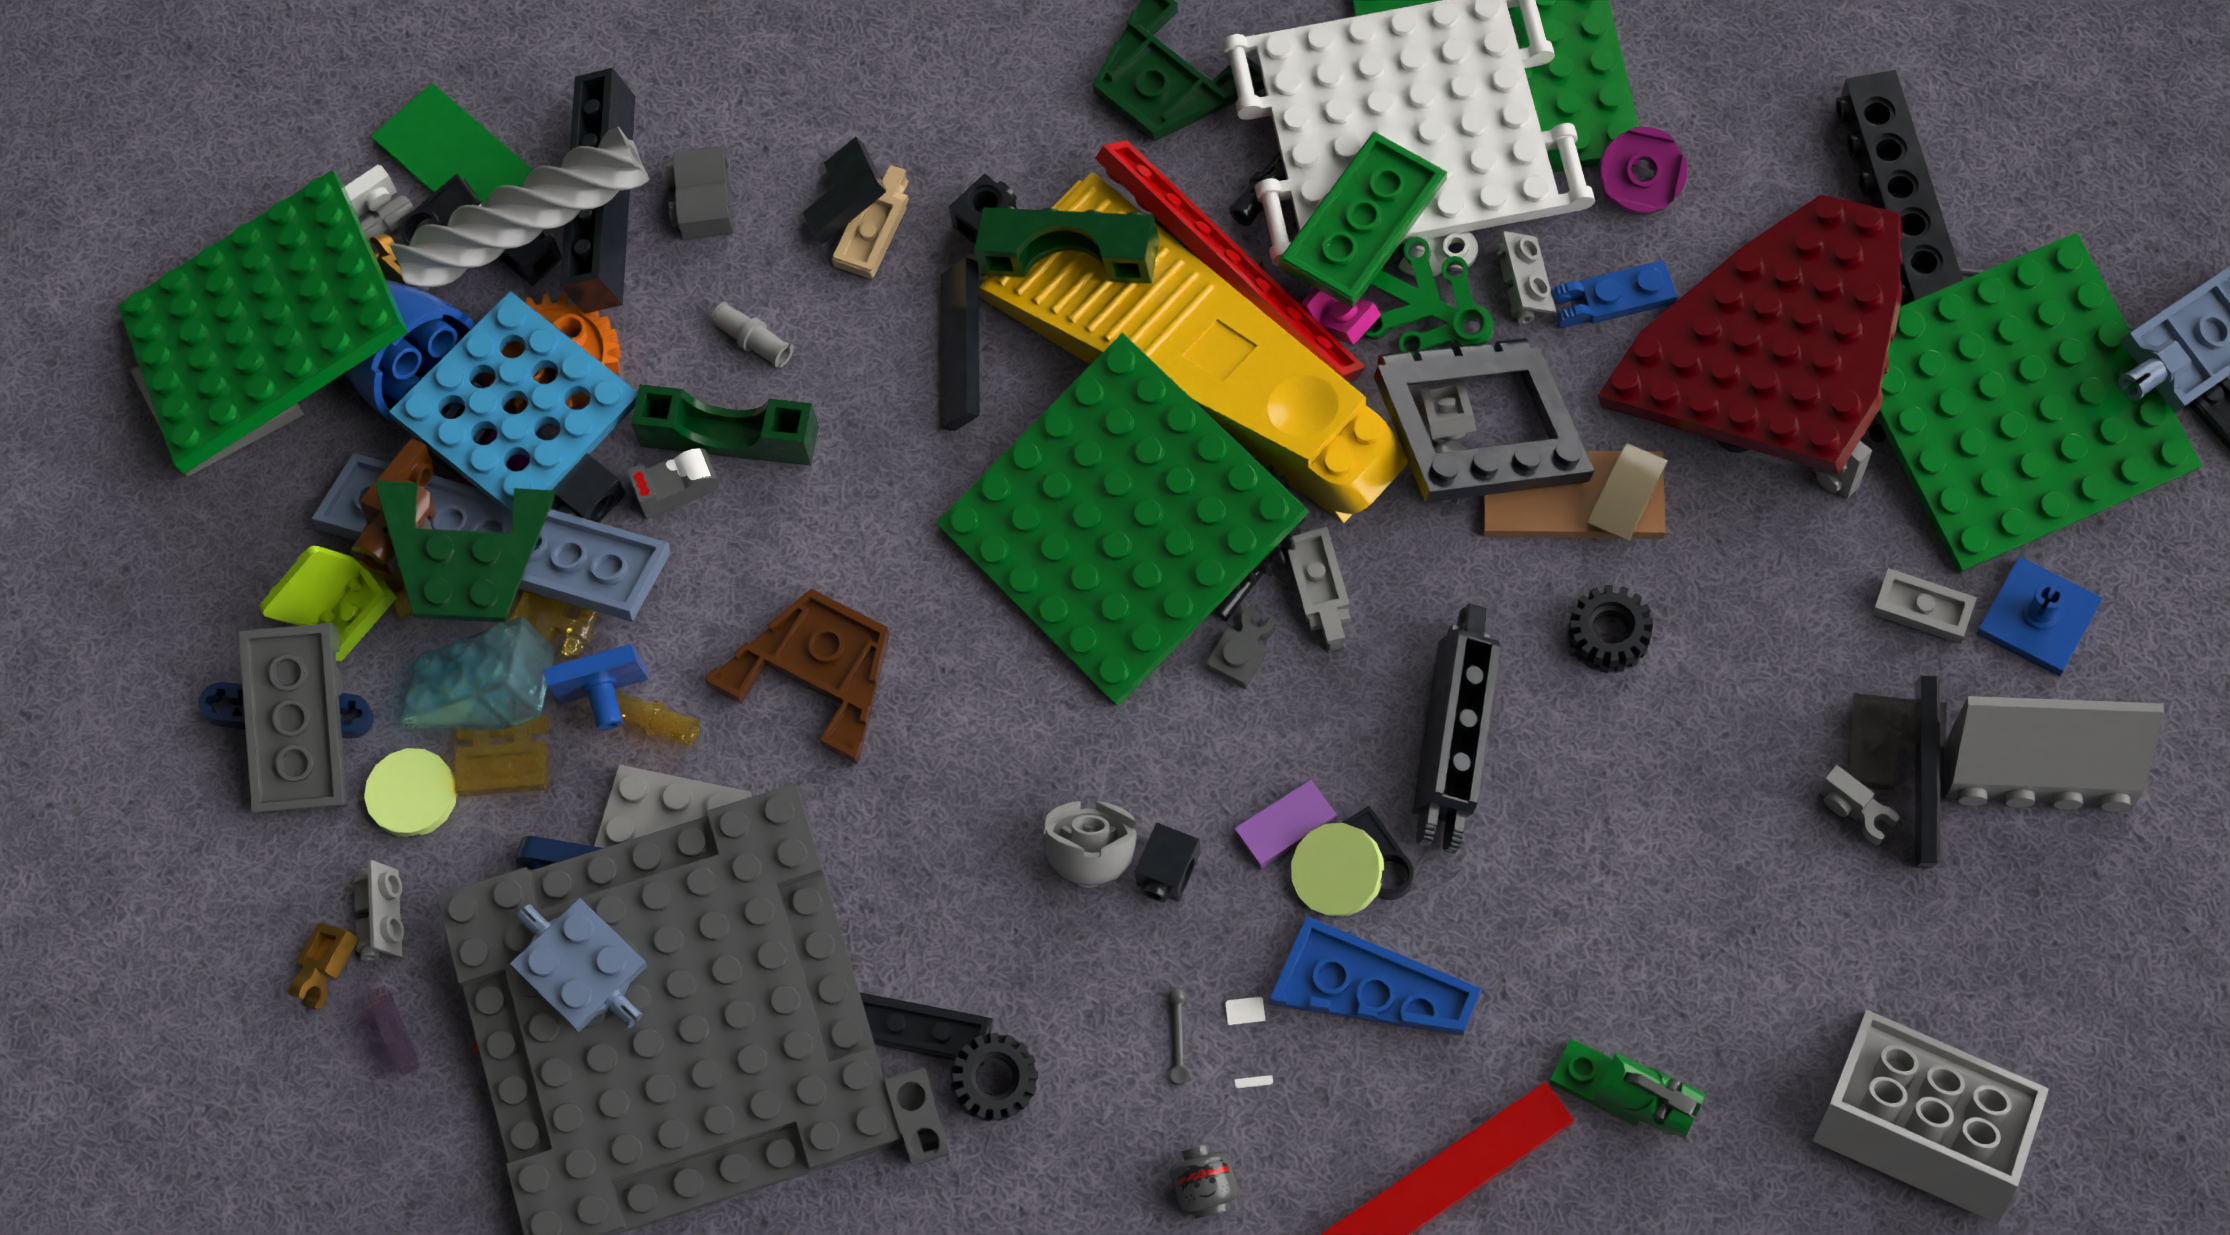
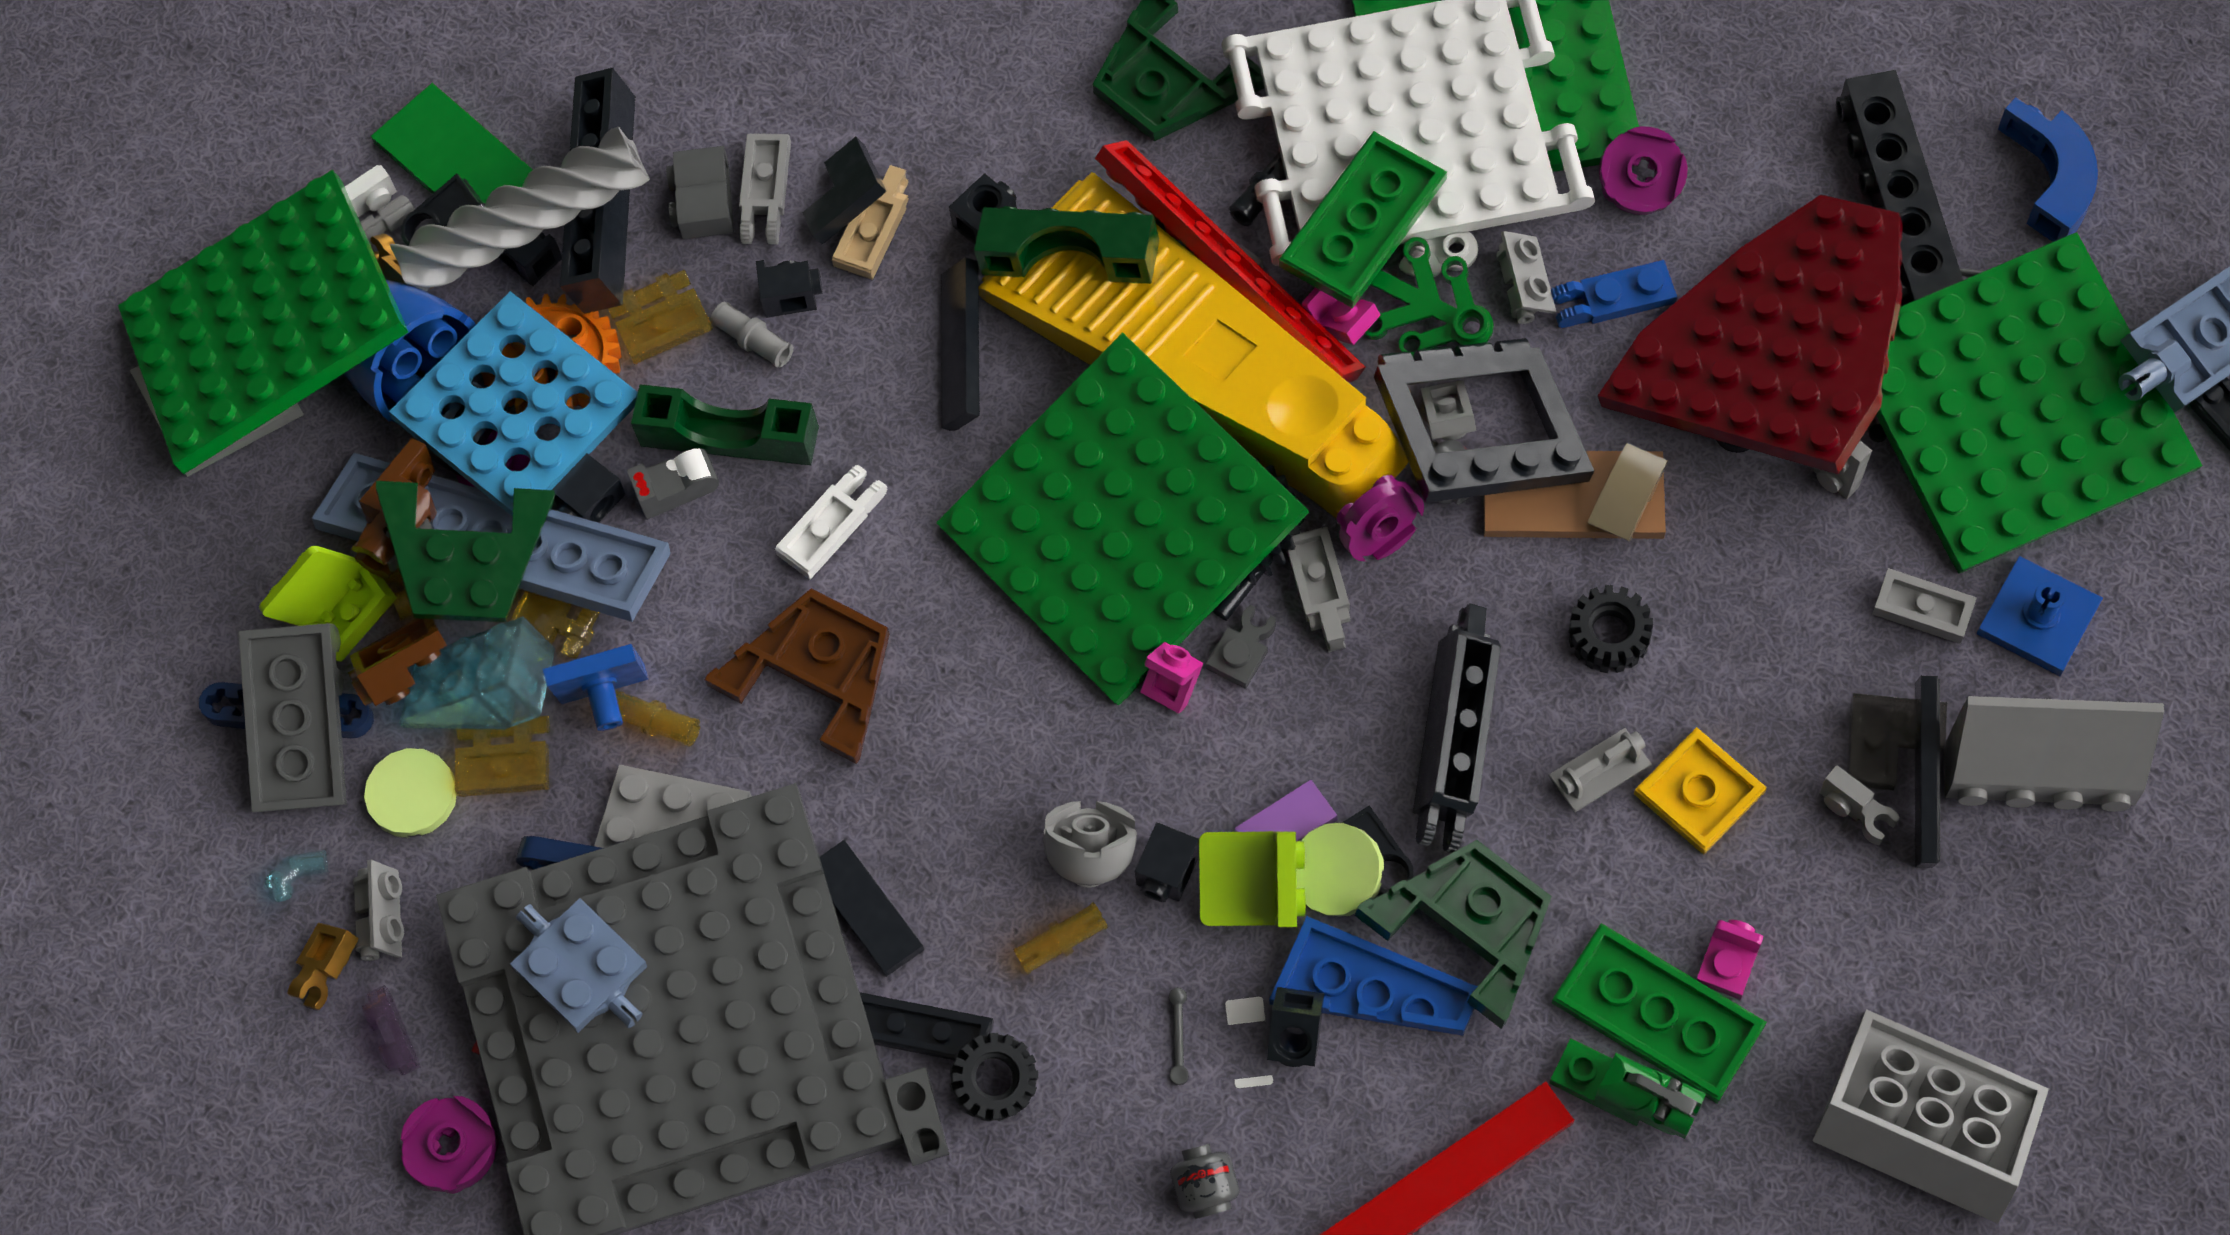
none -> clear light blue arm [264,850,328,902]
none -> reddish brown plate [348,618,447,706]
none -> magenta plate [400,1096,499,1194]
none -> clear yellow plate [608,270,713,365]
none -> light grey hinge [739,134,791,245]
none -> black brick [756,260,823,318]
none -> white hinge [775,465,888,580]
none -> black tile [820,840,924,977]
none -> clear yellow pin [1013,902,1109,975]
none -> dark pink bracket [1140,642,1204,714]
none -> lime bracket [1199,831,1306,927]
none -> black brick [1267,987,1324,1067]
none -> magenta plate [1336,475,1424,562]
none -> dark green wing [1354,840,1552,1029]
none -> light grey hinge [1549,728,1652,812]
none -> green tile [1552,923,1767,1104]
none -> yellow tile [1634,727,1767,855]
none -> dark pink bracket [1696,919,1763,1000]
none -> blue arch [1998,97,2098,242]

